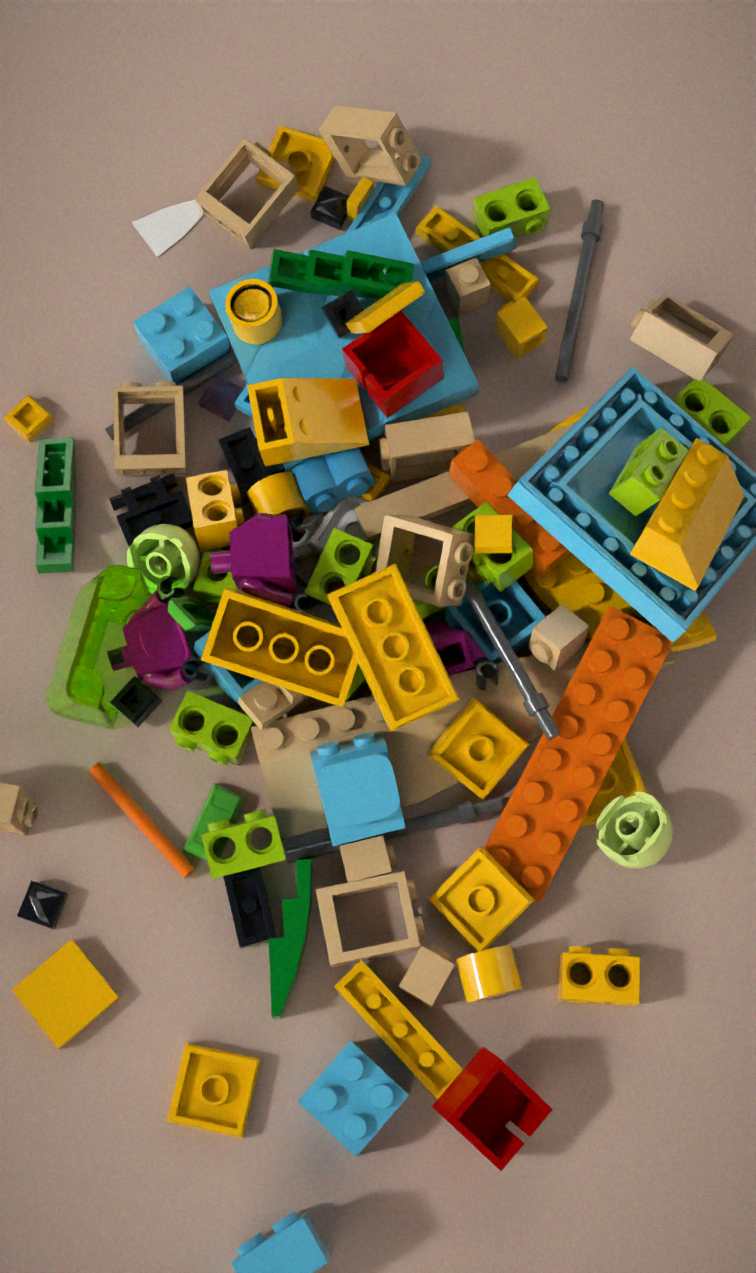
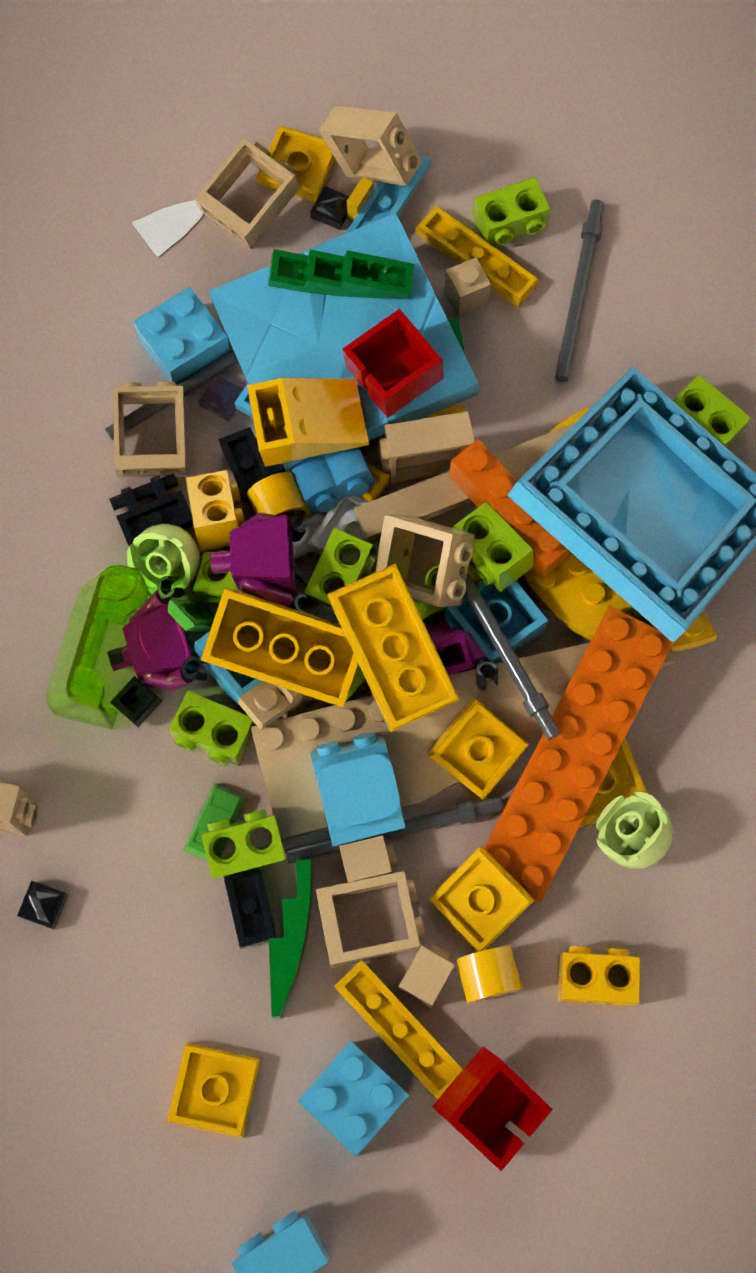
yellow tile [4,394,54,443] -> none
yellow tile [11,939,120,1049] -> none
green slope [35,438,76,574] -> none
orange piece [89,762,195,879] -> none
yellow piece [225,279,283,345] -> none
black tile [321,290,364,338] -> none
yellow tile [345,281,425,334] -> none
medium azure tile [420,227,518,282] -> none
yellow tile [474,515,513,554] -> none
yellow brick [495,297,548,359] -> none
tan brick [528,604,589,671] -> none
lime brick [608,427,688,516] -> none
tan window [630,294,734,382] -> none
yellow slope [630,438,744,591] -> none

